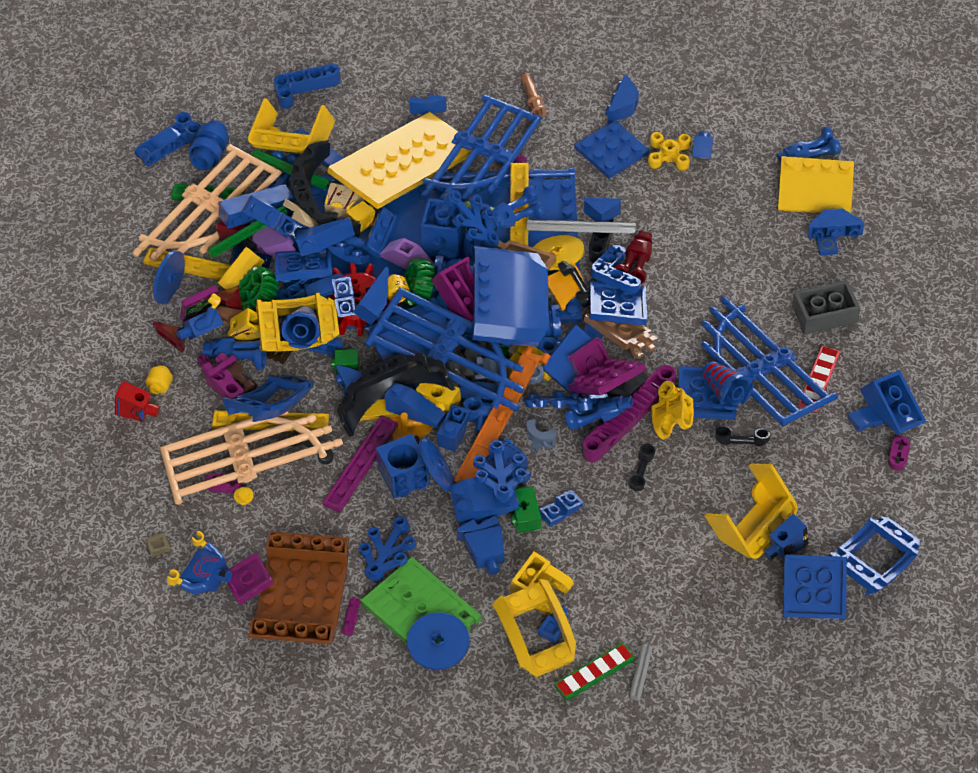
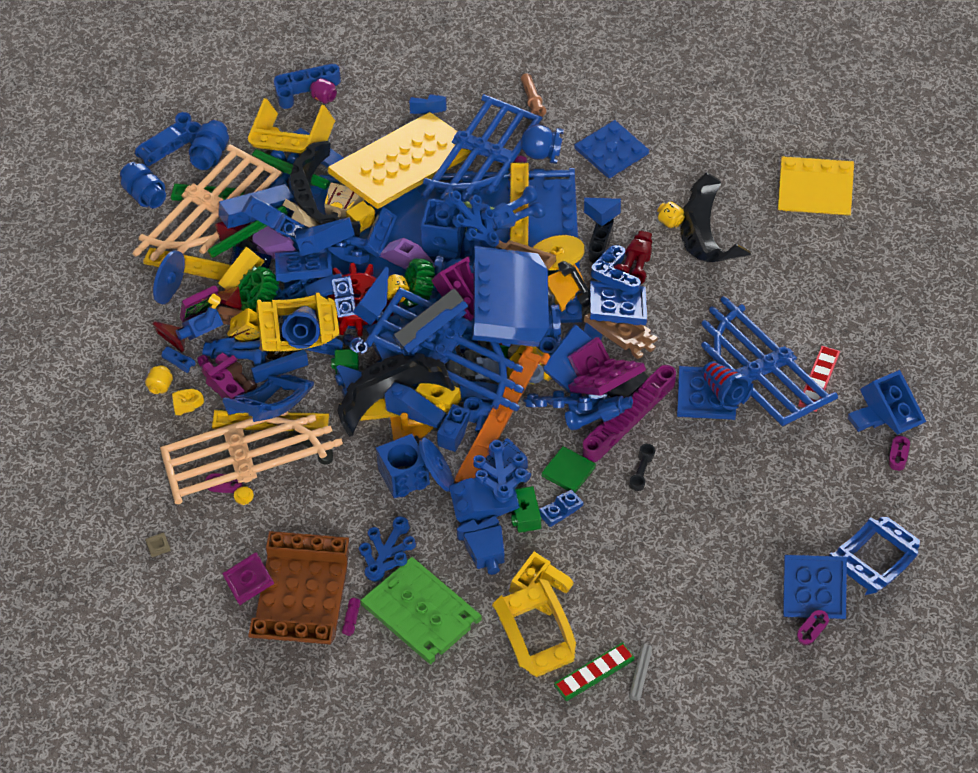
red torso [115,381,160,422] -> none
blue torso [167,531,232,595] -> none
magenta tile [322,416,398,513] -> none
blue piece [407,613,470,670] -> none
light grey axle [526,220,636,234] -> none
sand blue piece [526,419,557,452] -> none
blue plate [538,606,569,644] -> none
blue slope [606,75,639,122] -> none
yellow gear [648,132,691,171] -> none
yellow piece [652,381,694,440] -> none
blue slope [692,131,714,159] -> none
yellow windscreen [704,463,798,559] -> none
black bar [715,427,770,446] -> none
blue torso [763,513,809,560] -> none
blue piece [777,126,841,163] -> none
dark grey brick [792,280,861,334] -> none
blue slope [807,209,864,239] -> none
blue tile [816,236,838,256] -> none
none -> blue piece [120,162,166,208]
none -> blue bar [162,346,196,373]
none -> yellow rock [172,389,204,415]
none -> blue tile [251,350,308,383]
none -> magenta head [310,78,337,104]
none -> blue pin [343,334,368,353]
none -> piece [393,289,468,355]
none -> blue tile [521,125,564,164]
none -> green tile [541,446,596,493]
none -> yellow head [657,201,685,228]
none -> black windscreen [680,172,751,262]
none -> magenta beam [796,610,829,646]

